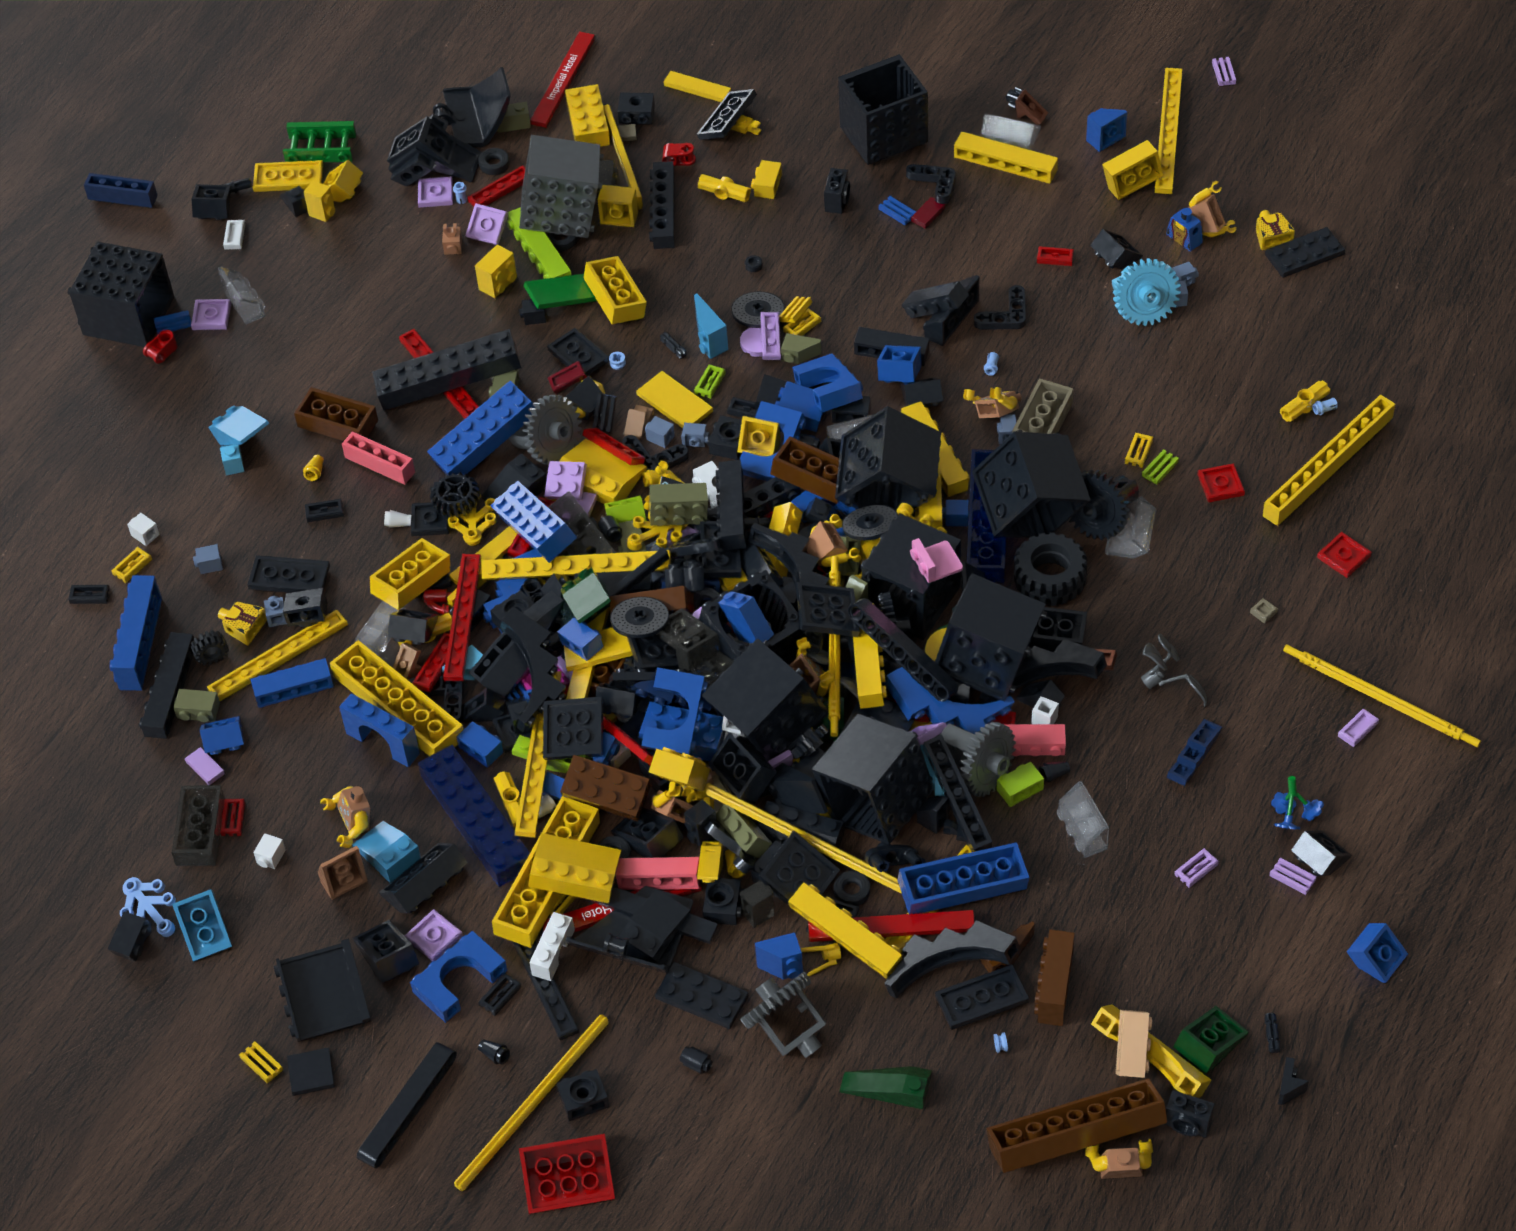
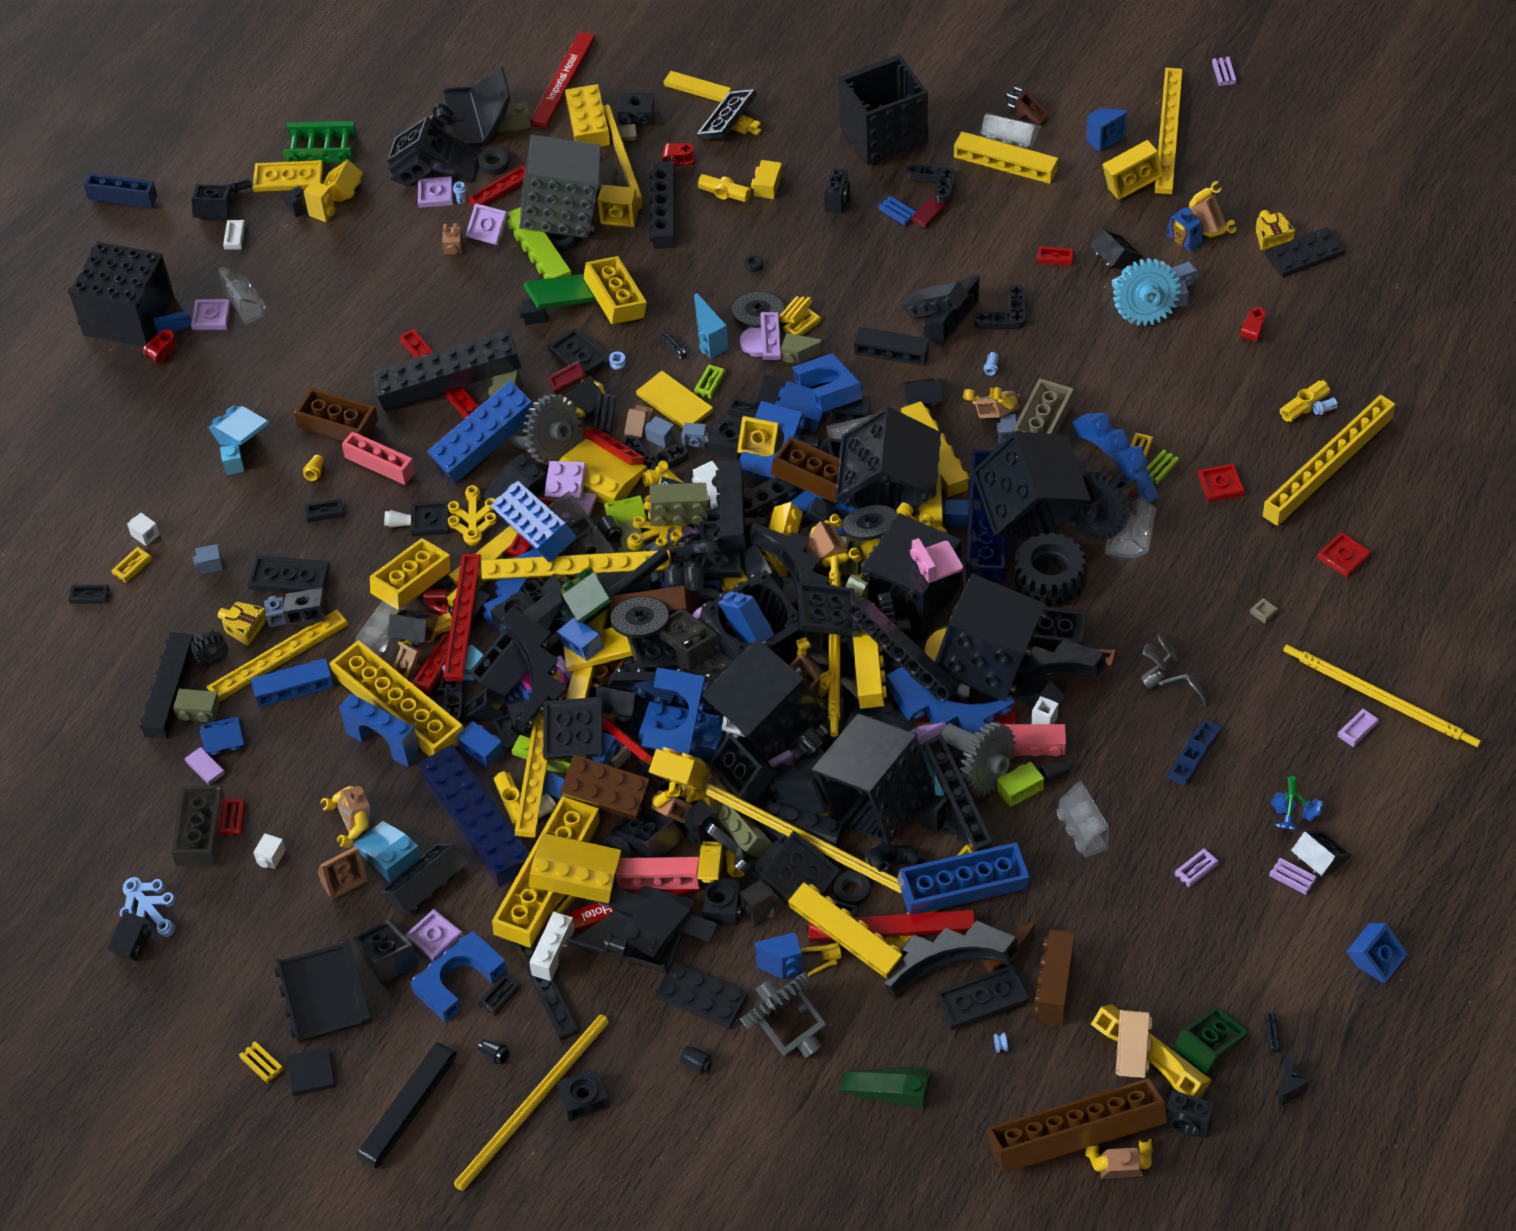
blue brick [110,575,162,691] -> none
dark azure slope [172,889,232,962] -> none
black gear [430,472,481,518] -> none
yellow brick [475,245,517,298] -> none
red slope [519,1134,615,1214] -> none
blue brick [877,345,922,384] -> none
none -> blue arch [1071,413,1159,505]
none -> red piece [1240,307,1266,342]

